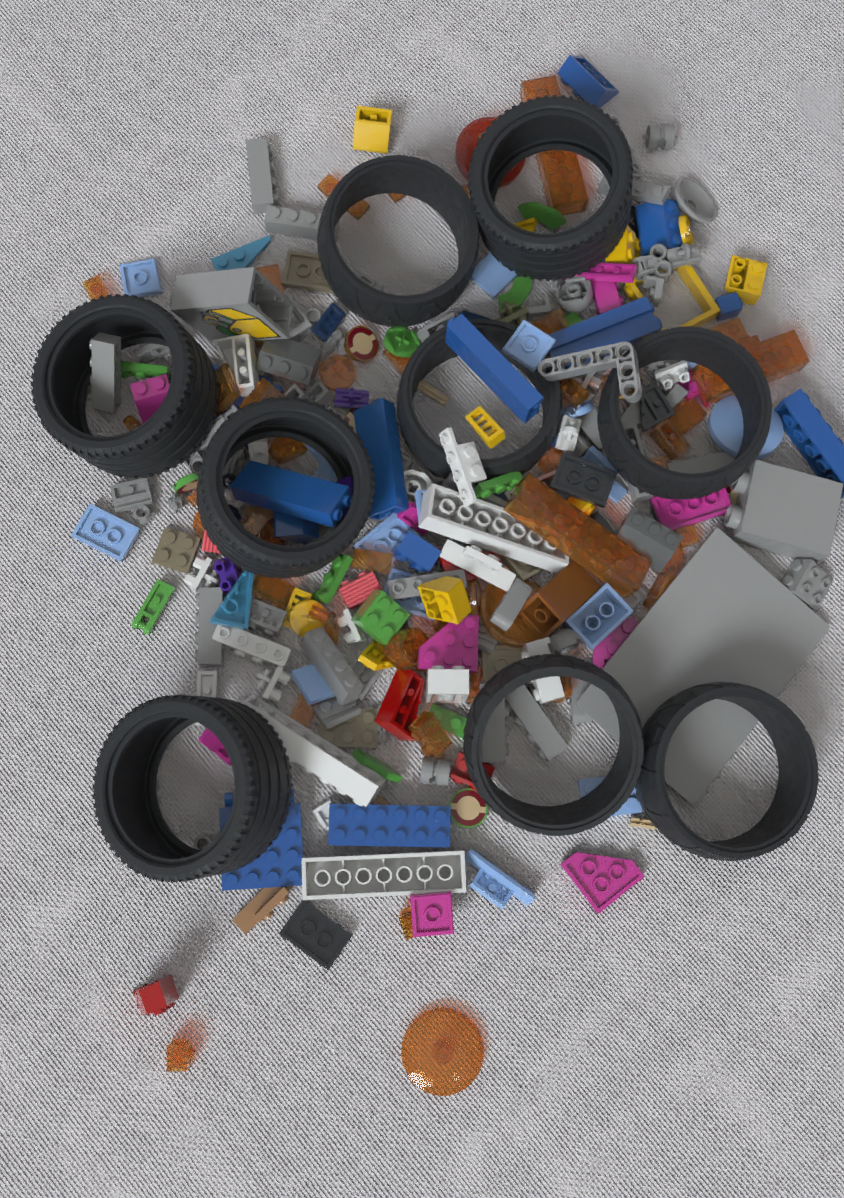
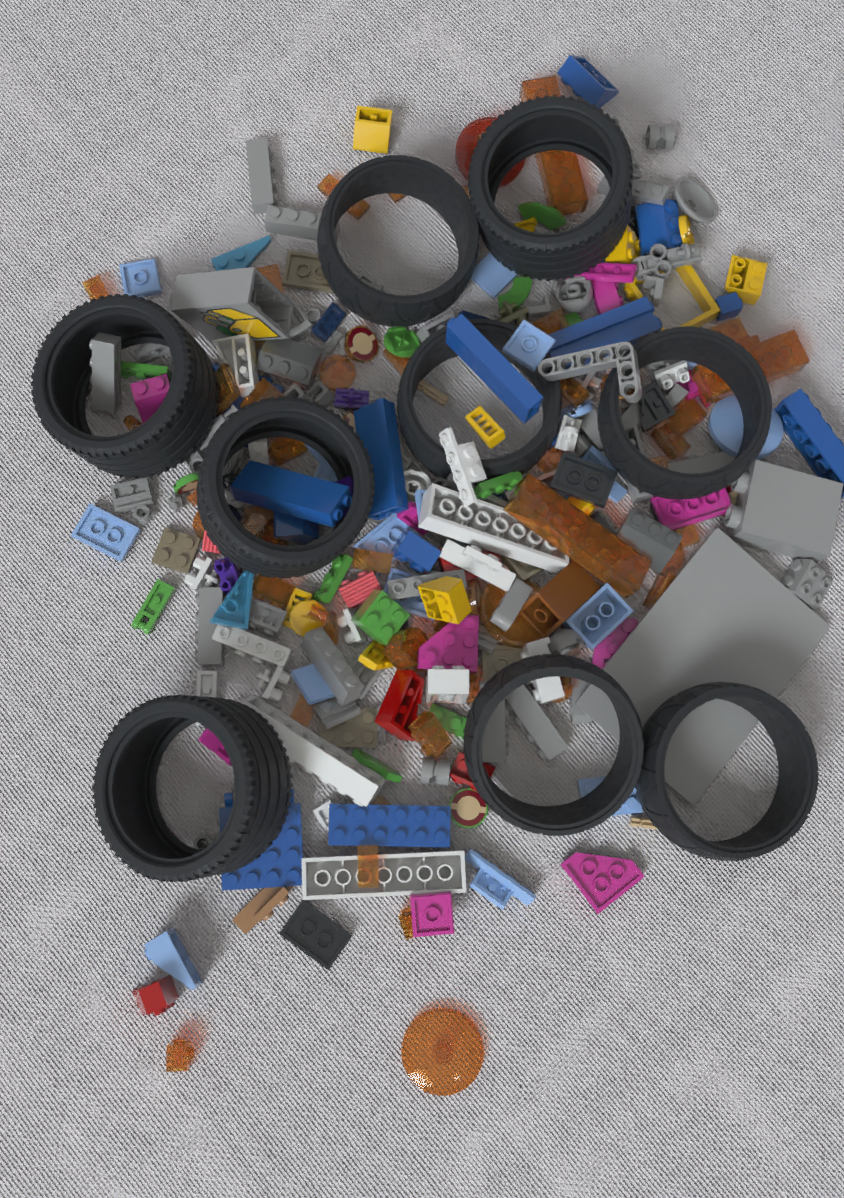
none -> light blue slope [144,928,203,990]
none -> clear orange plate [357,845,379,888]

